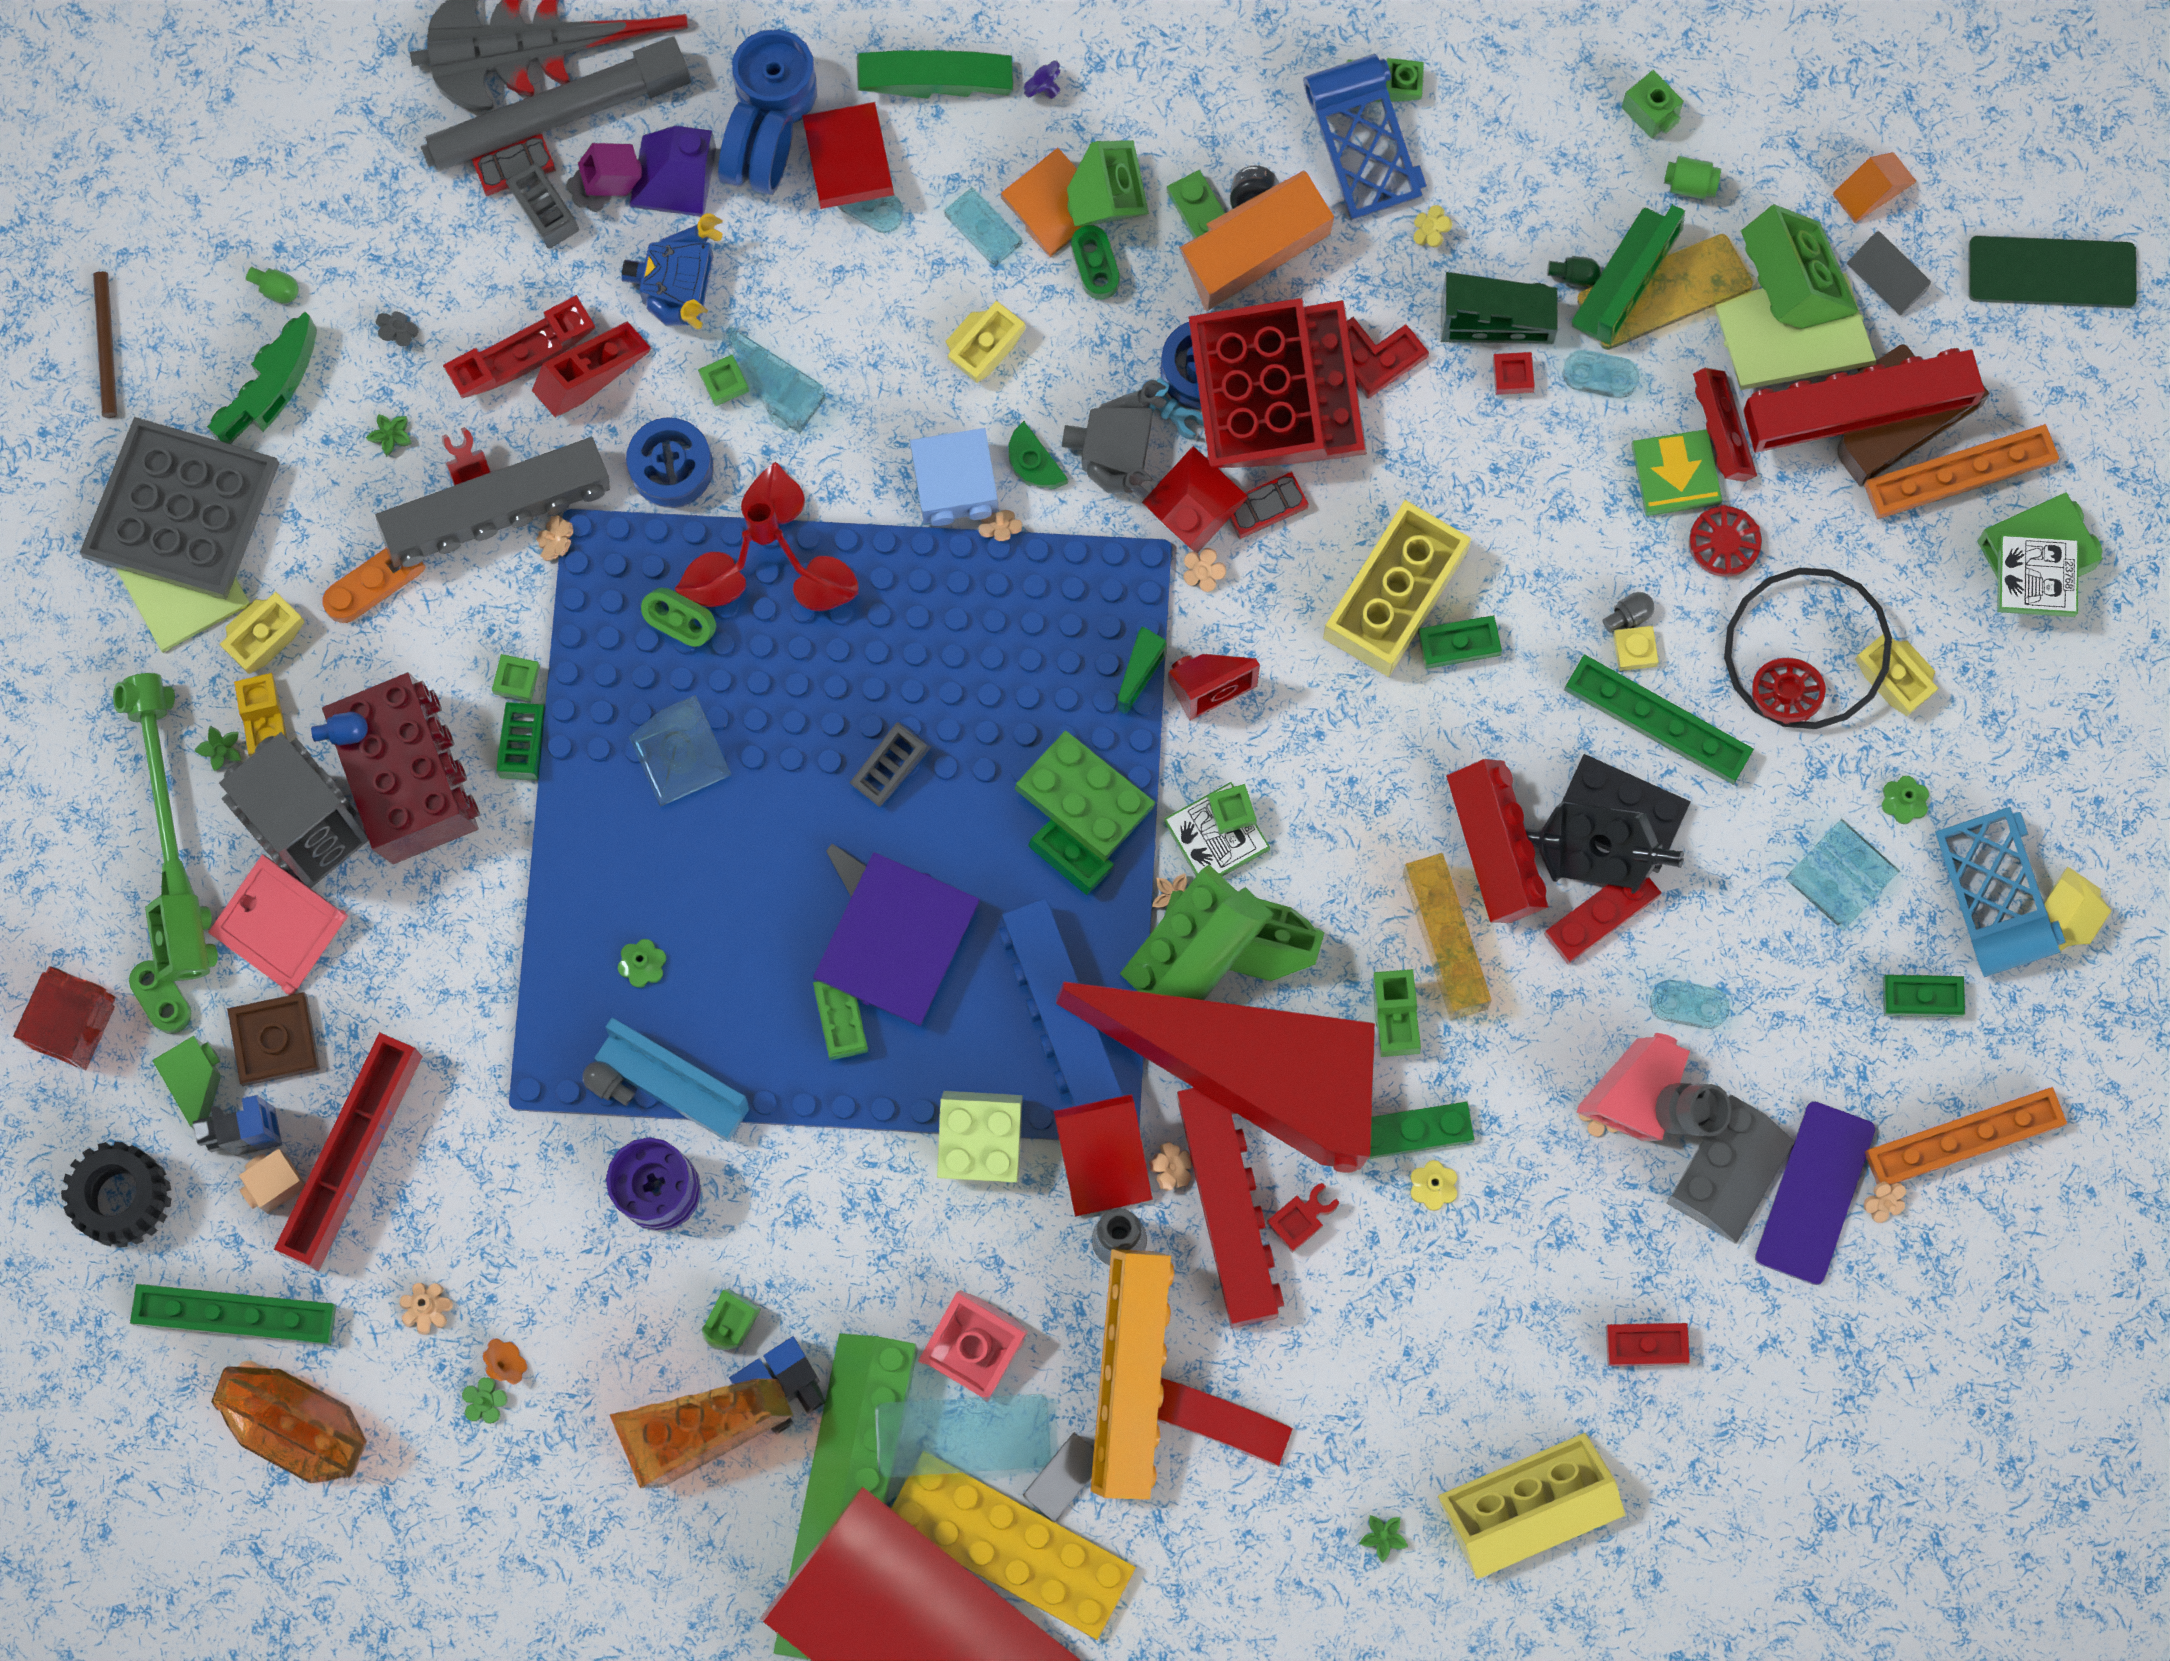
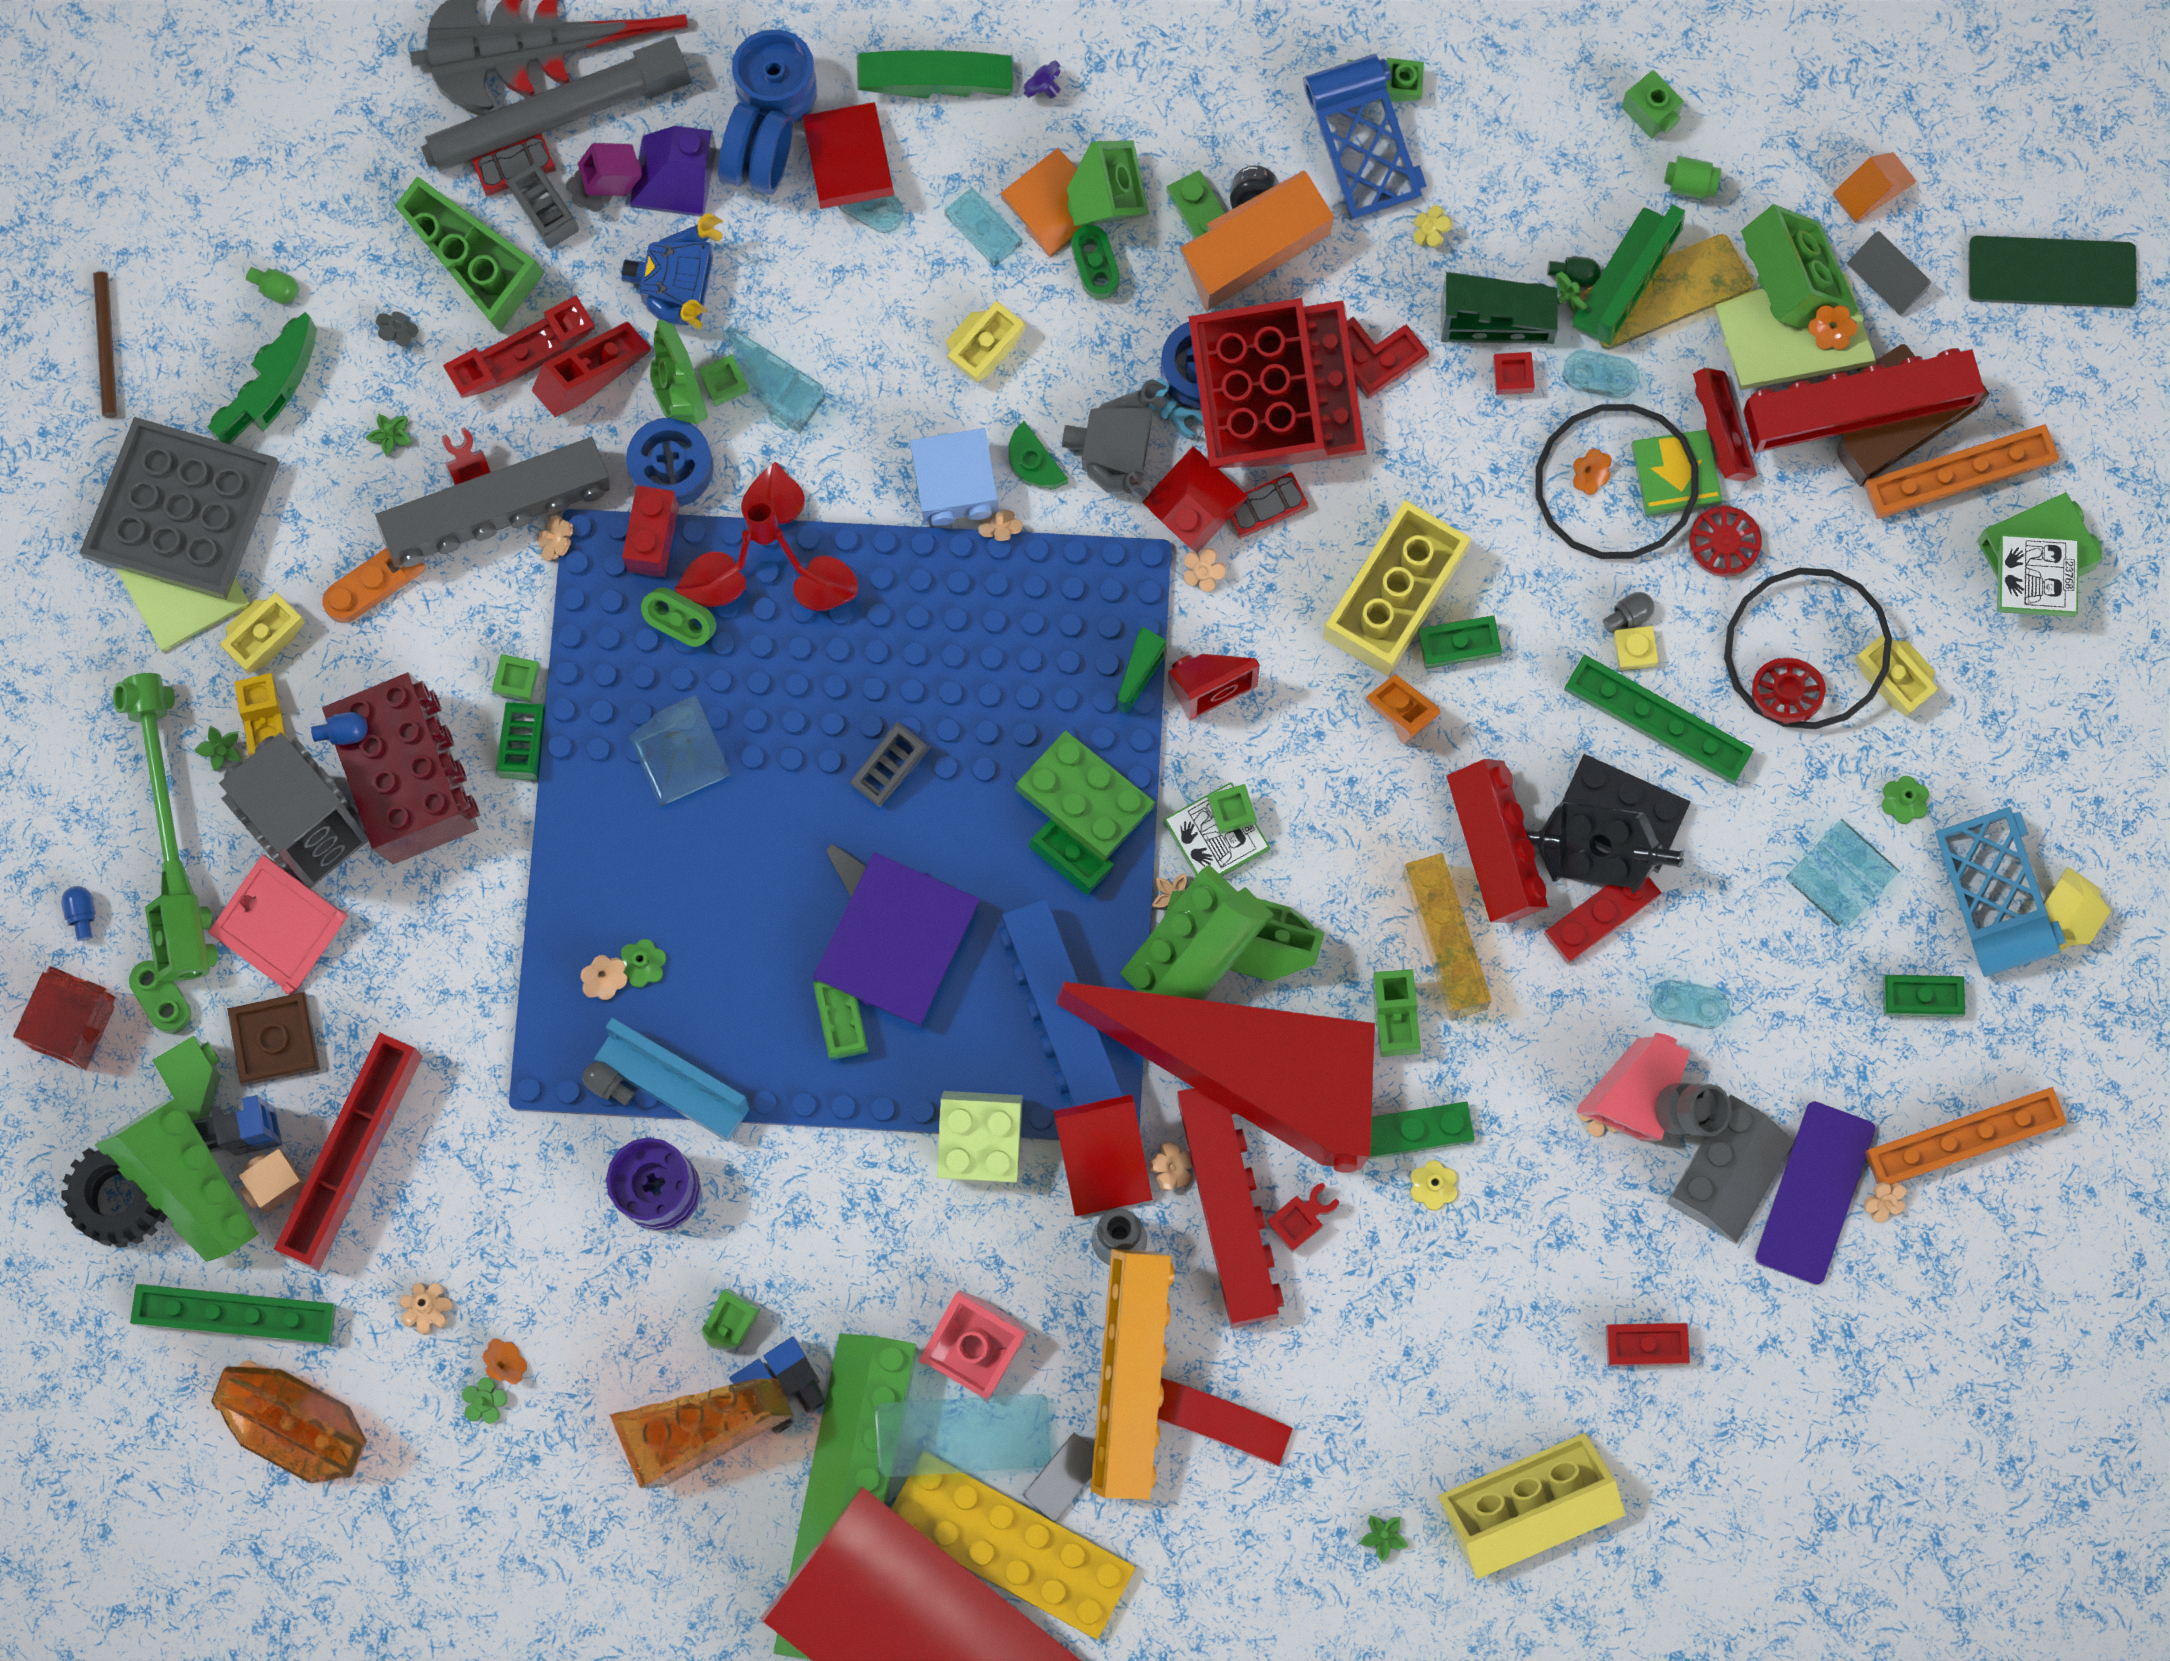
none -> blue cylinder [61,886,96,941]
none -> bright green wedge [94,1097,259,1262]
none -> bright green wedge [395,176,545,332]
none -> light nougat plant [580,955,627,1000]
none -> red brick [622,485,679,577]
none -> bright green slope [650,319,709,424]
none -> orange slope [1366,674,1441,744]
none -> black piece [1535,404,1698,559]
none -> bright green plant [1556,271,1588,314]
none -> orange plant [1573,448,1612,495]
none -> orange plant [1808,305,1858,350]

